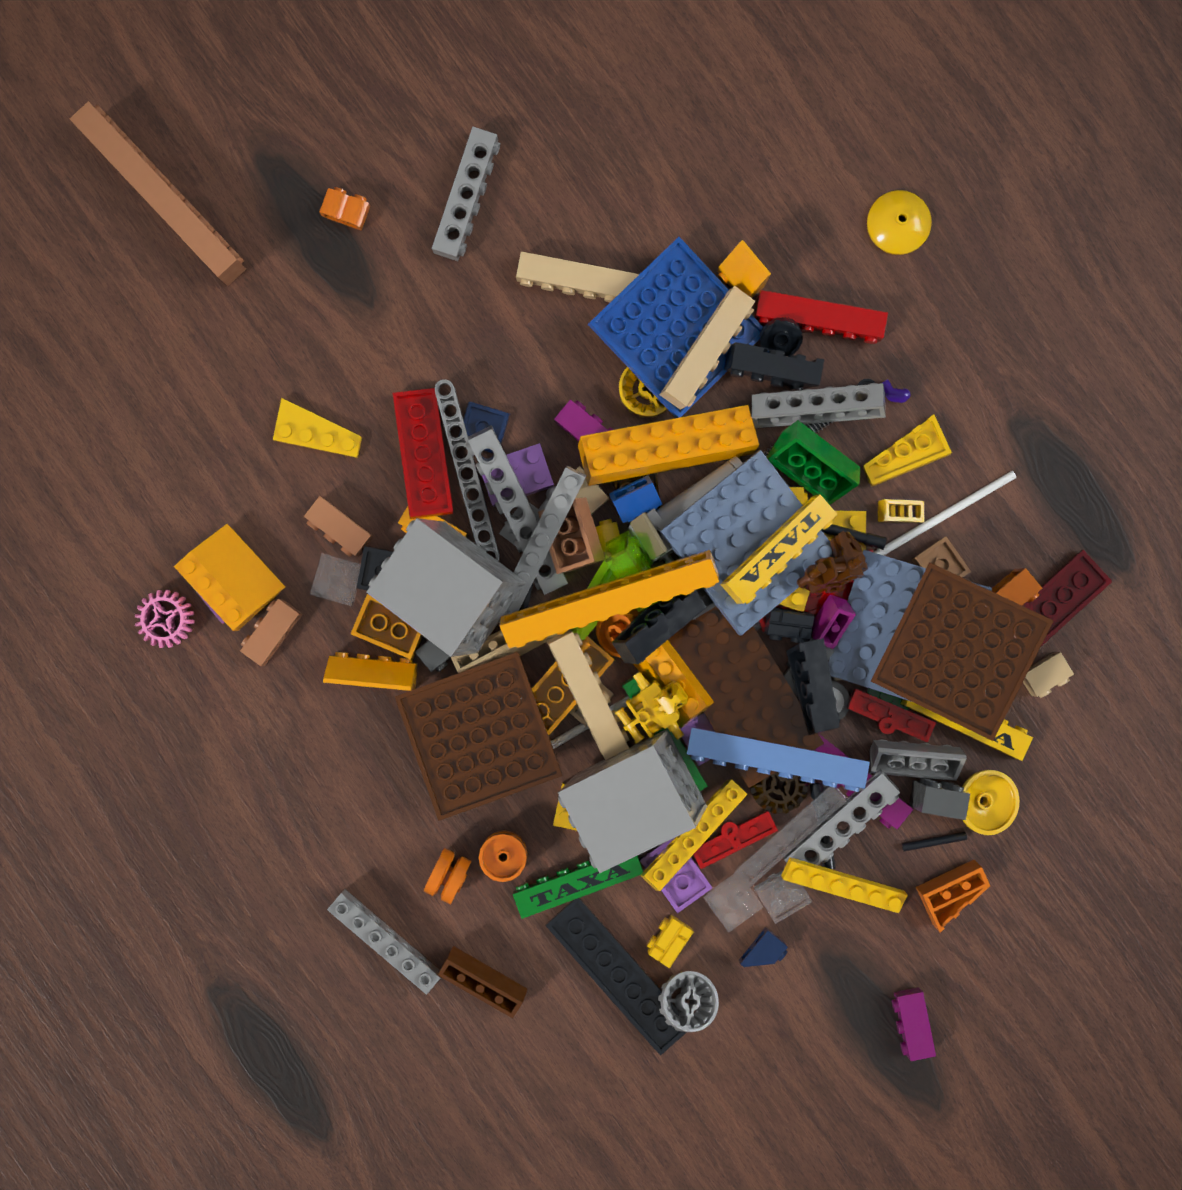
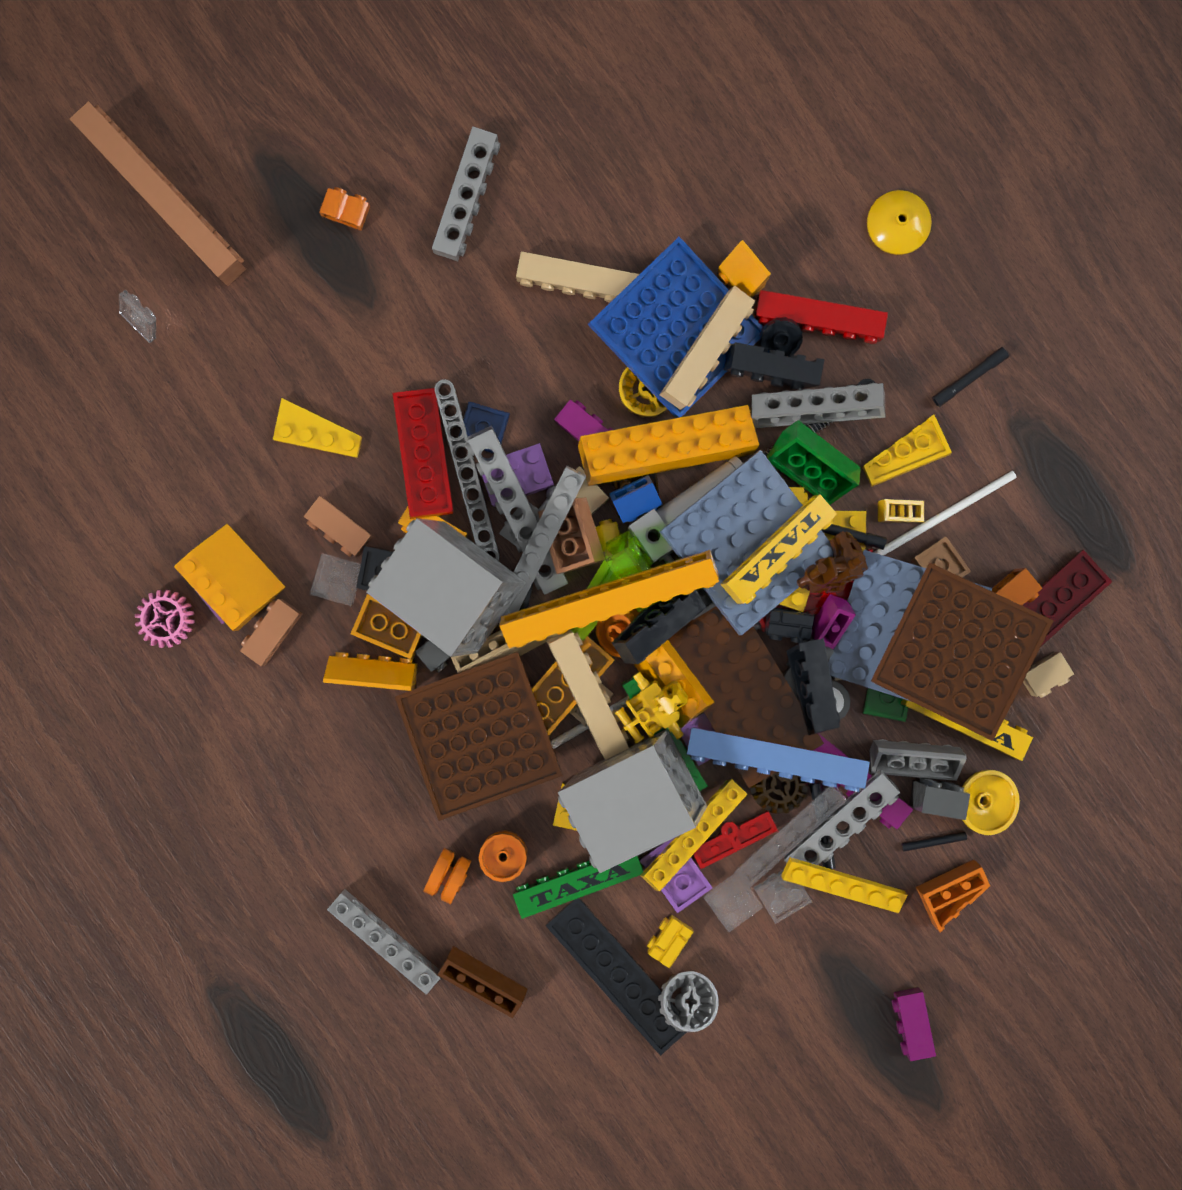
dark tan slope [631,512,667,560] -> none
dark blue slope [739,927,788,967] -> none
red hinge [846,689,936,742] -> none
dark purple arm [882,379,911,403] -> none
none -> clear hinge [119,289,156,343]
none -> black piece [932,347,1009,407]

